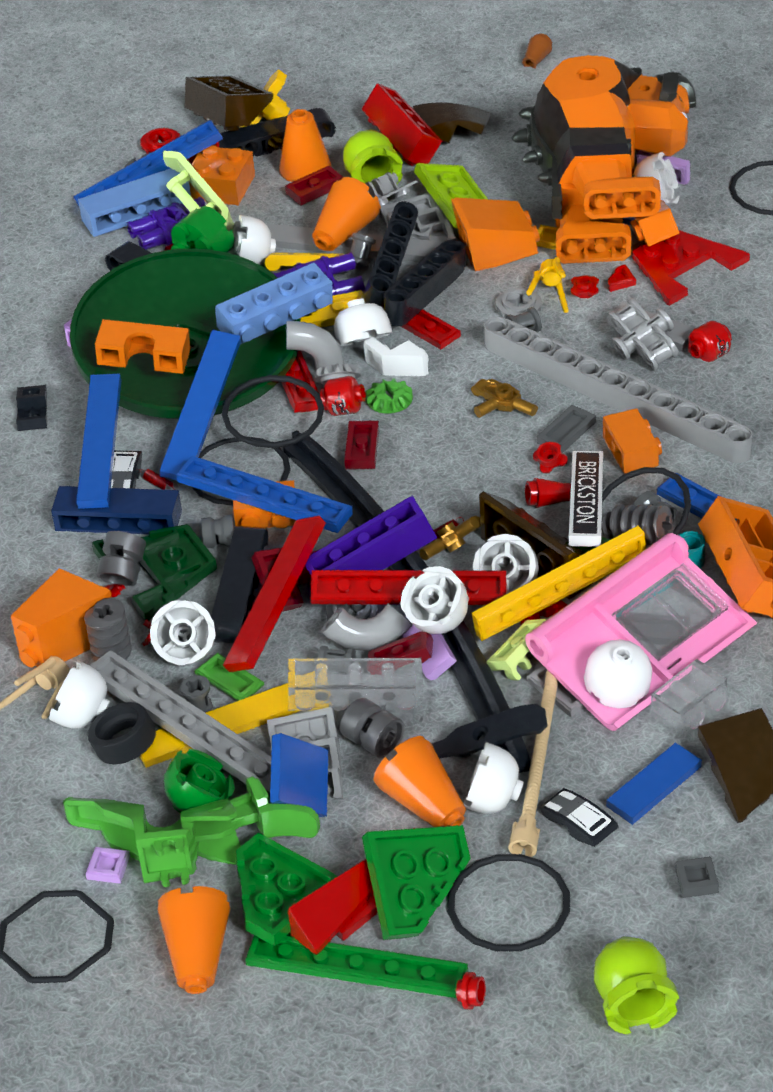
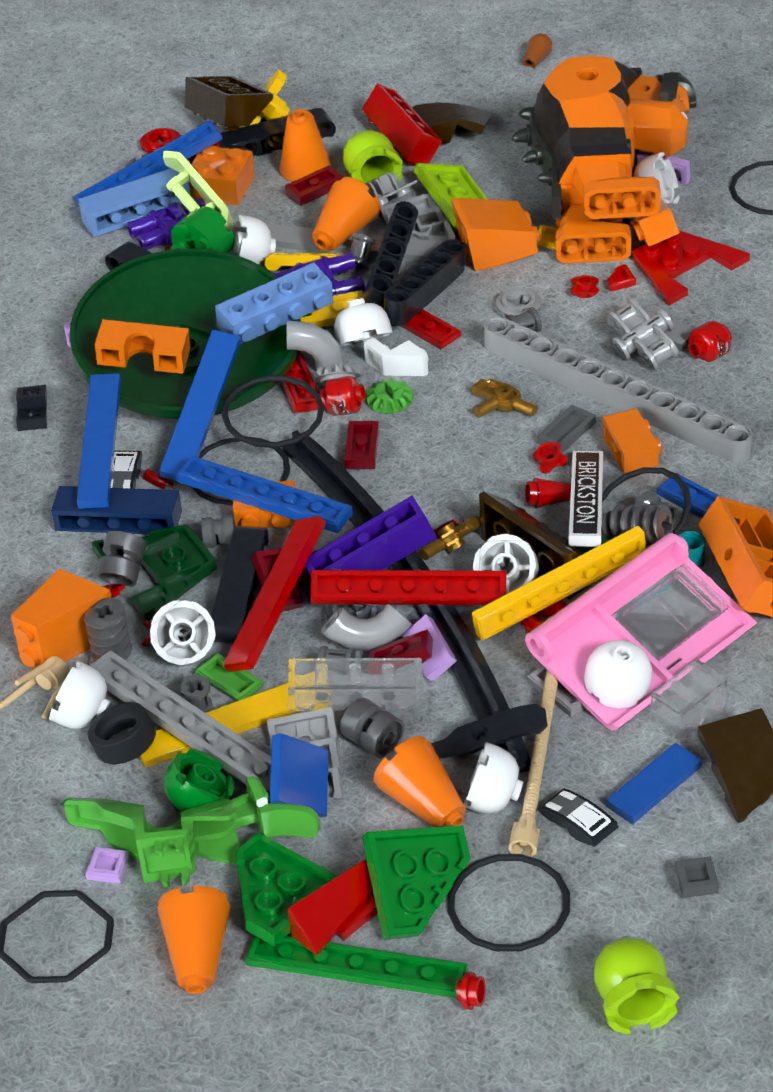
white cylinder [401,566,469,634] -> none
yellowish green plate [486,619,546,681] -> none
yellow plant [526,257,569,313] -> none

